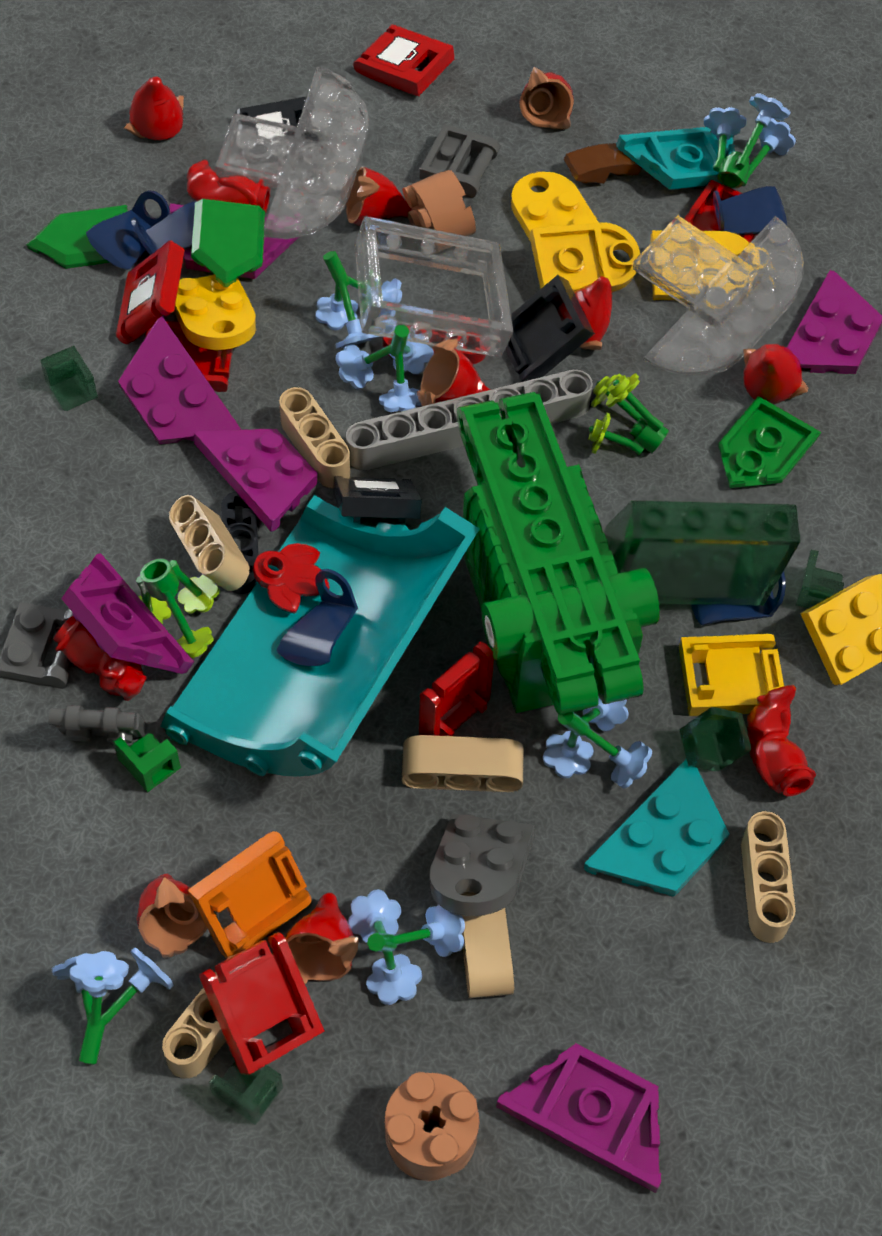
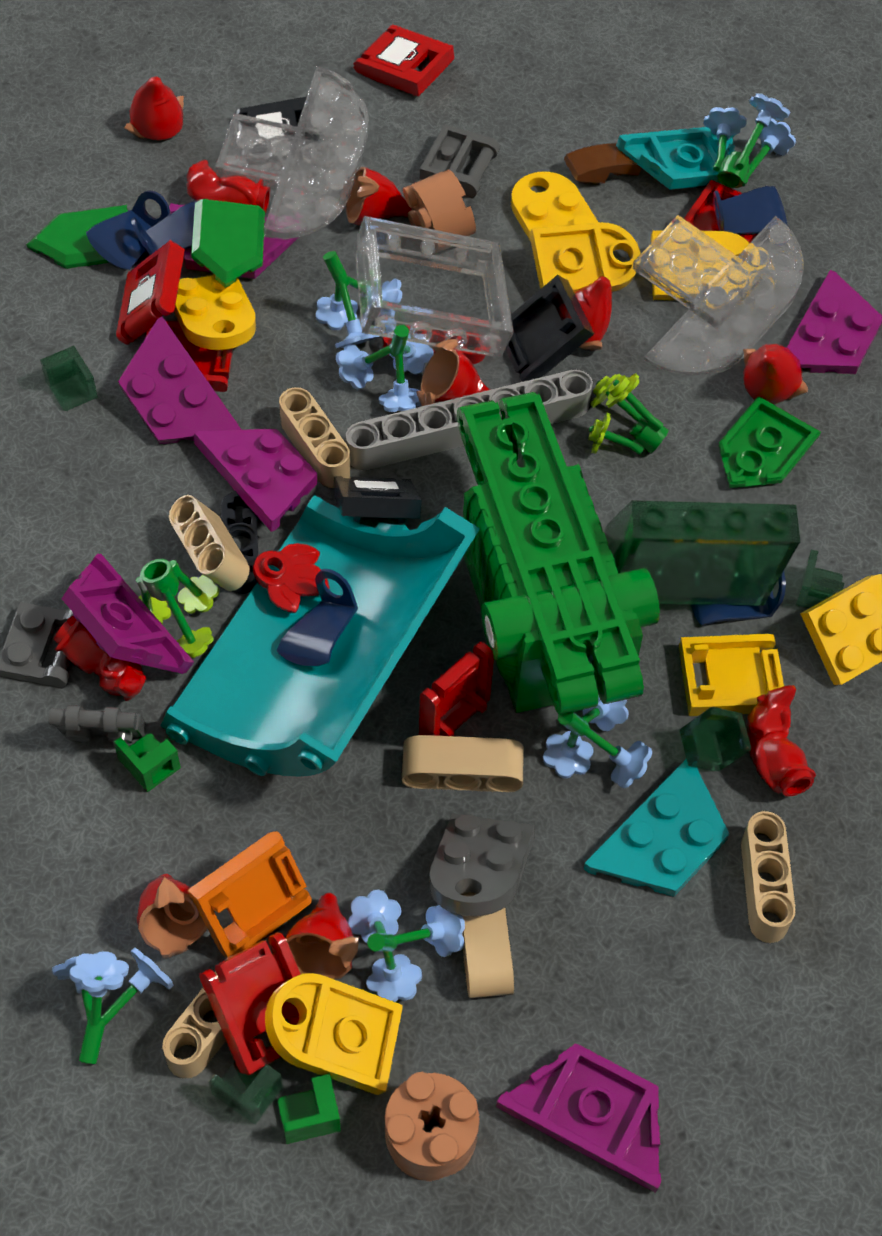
nougat hat [520,67,574,129] -> none
none -> yellow plate [265,973,403,1095]
none -> green panel [278,1074,341,1144]

